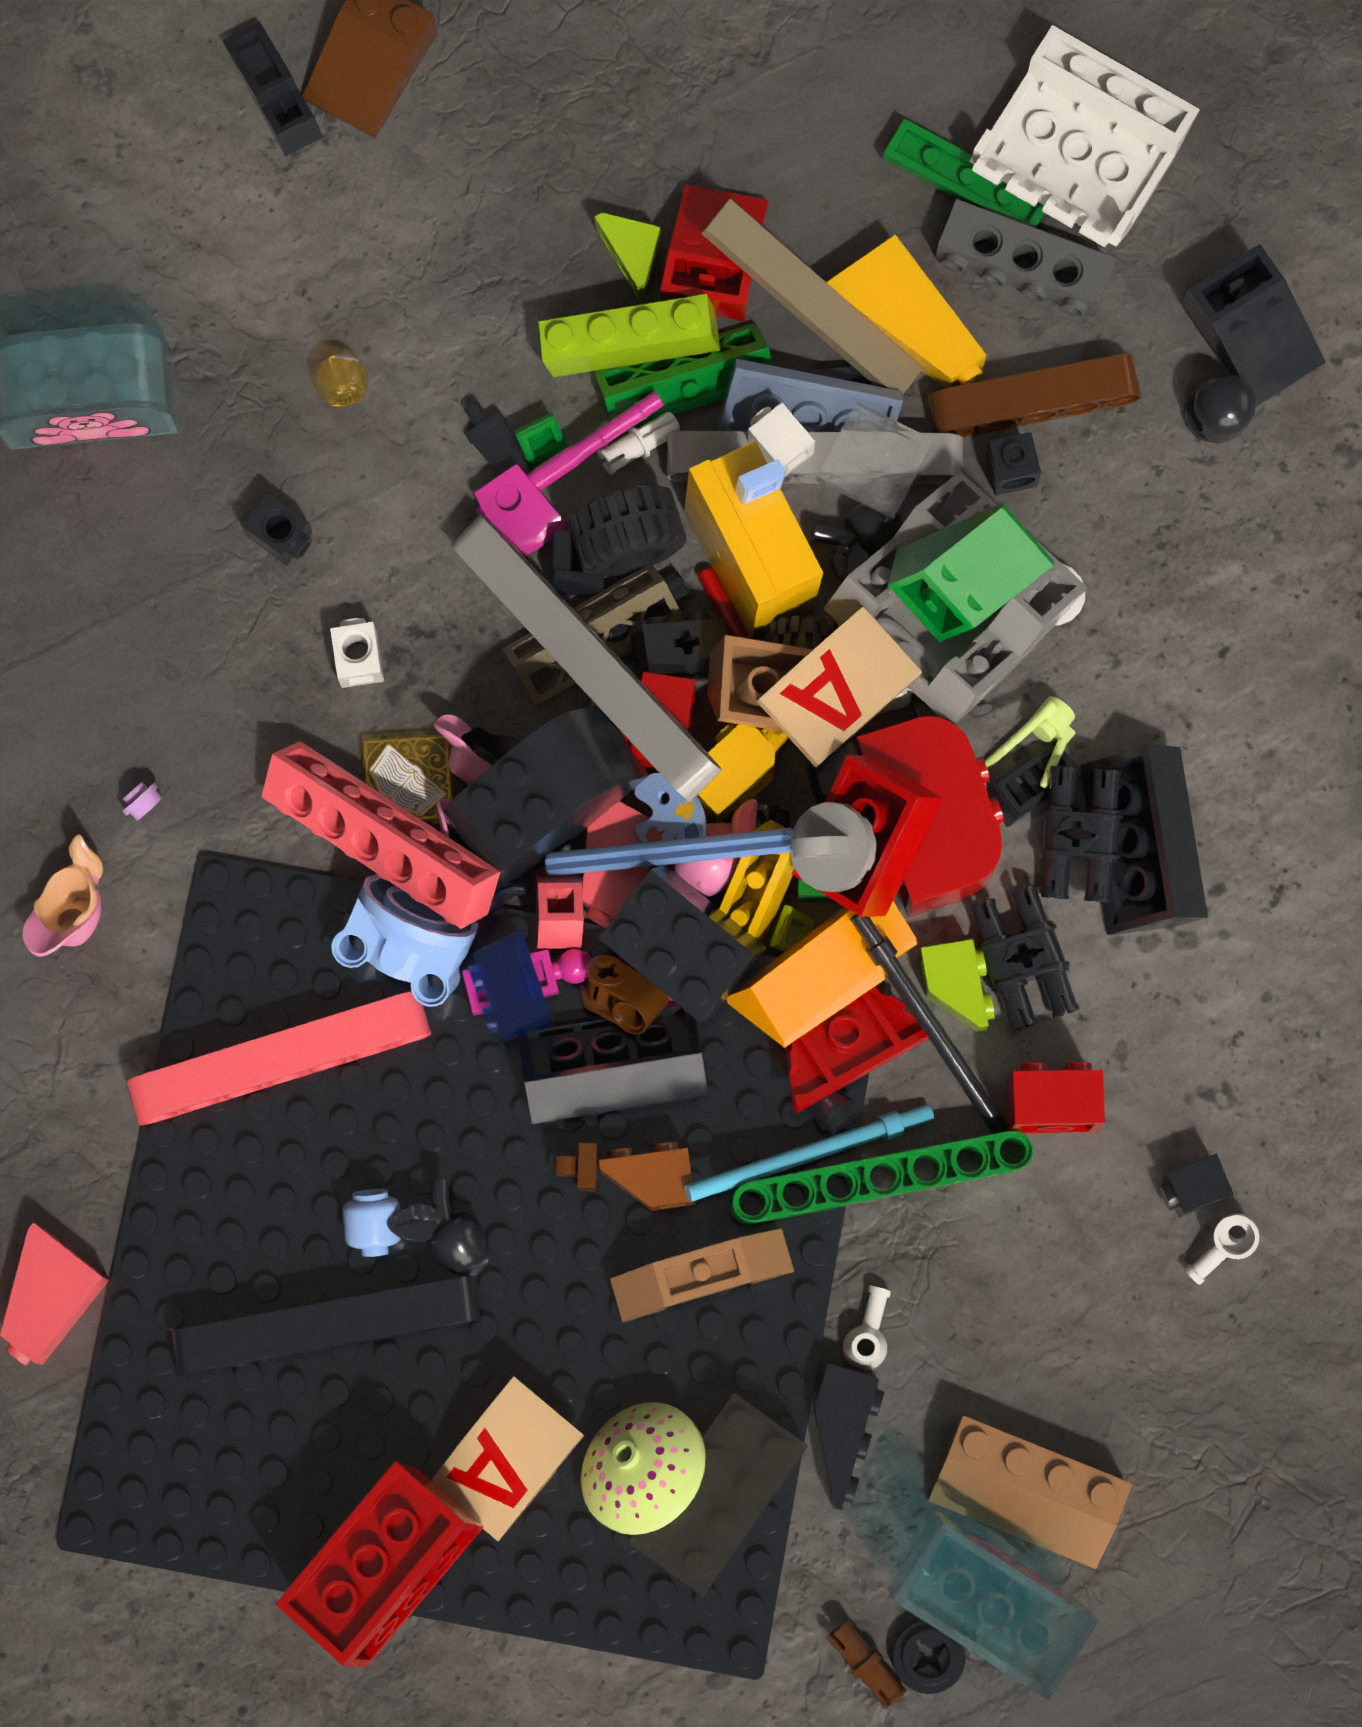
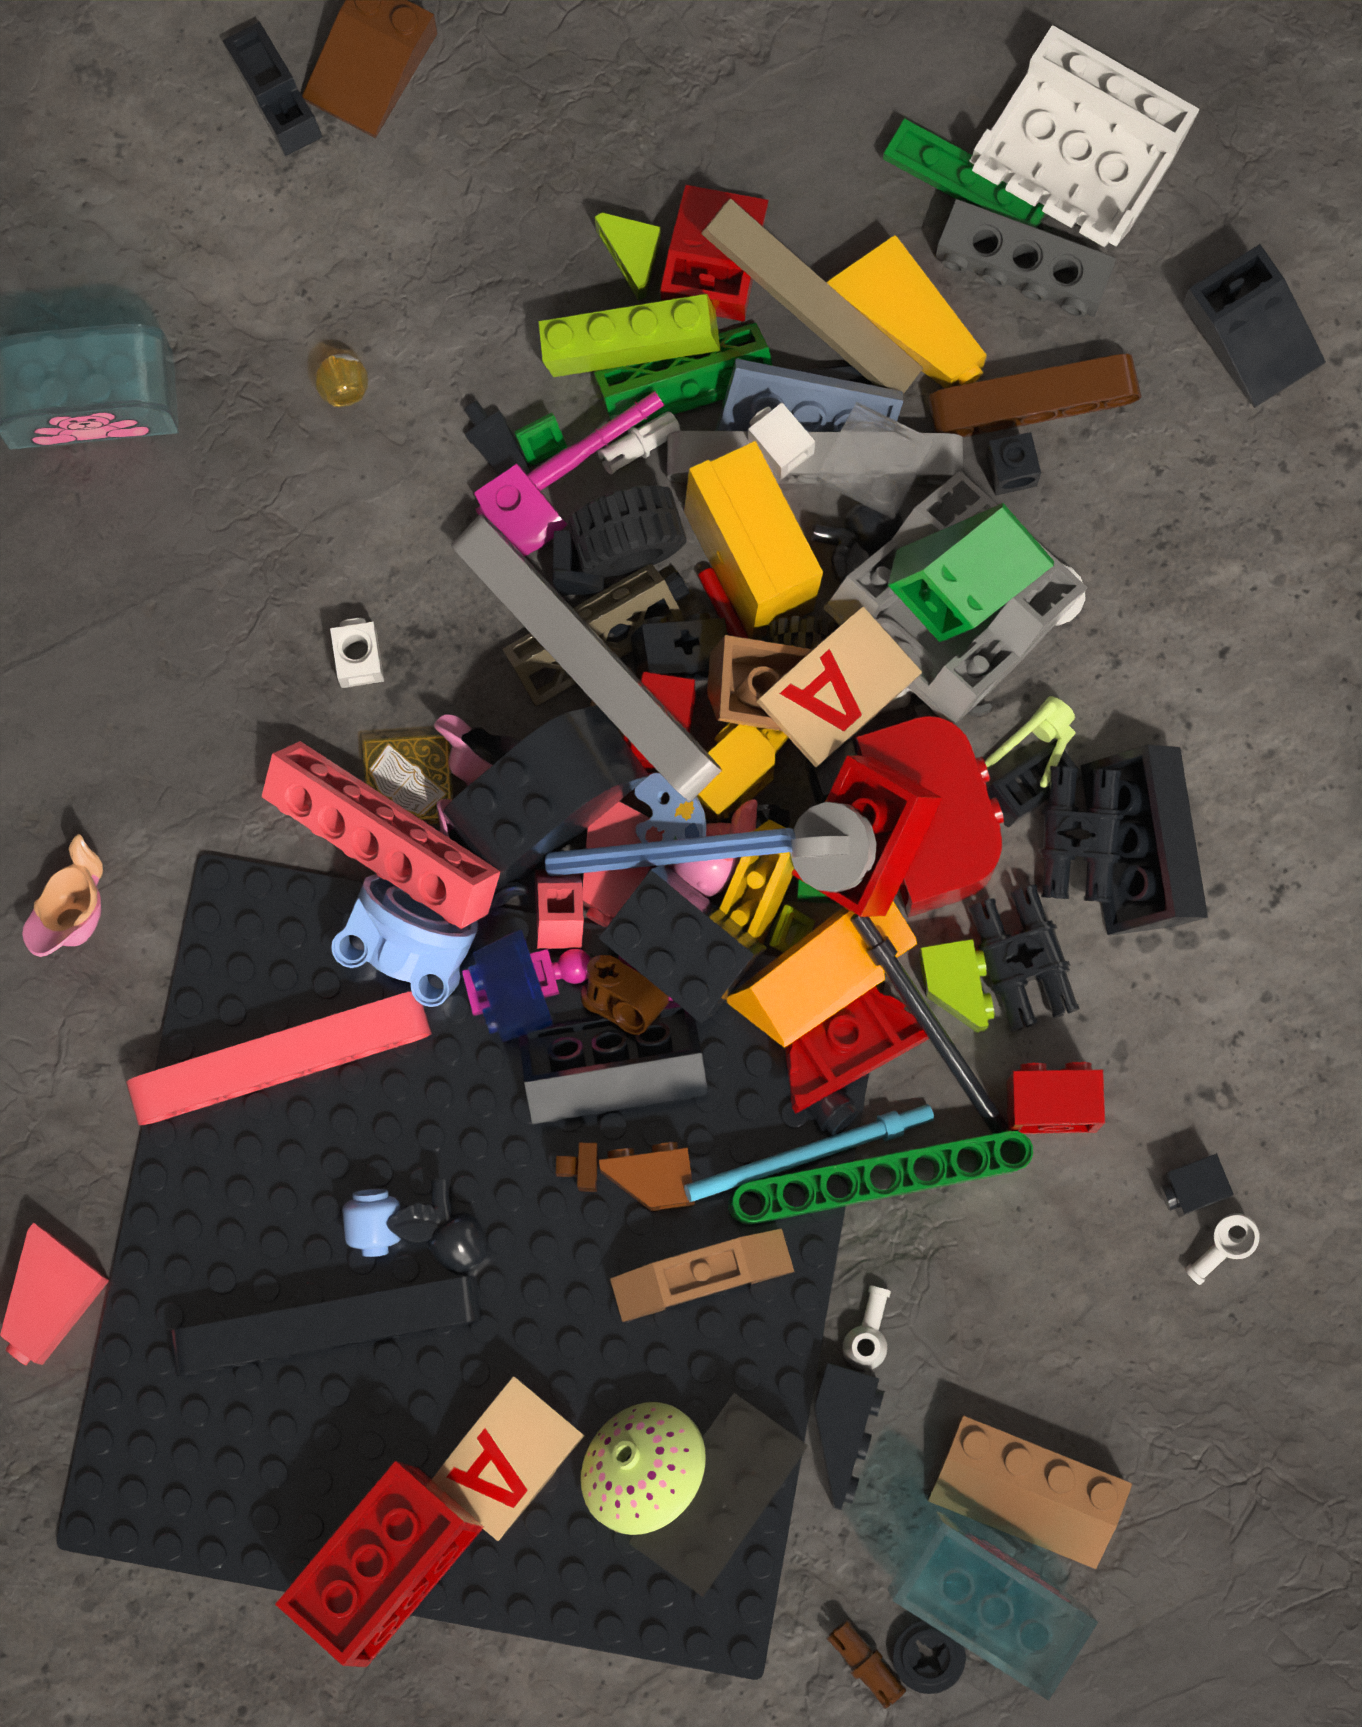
lavender plate [122,782,163,821] -> none
black brick [241,492,313,566] -> none
light blue tile [735,459,786,504] -> none
black helmet [1183,373,1256,444] -> none

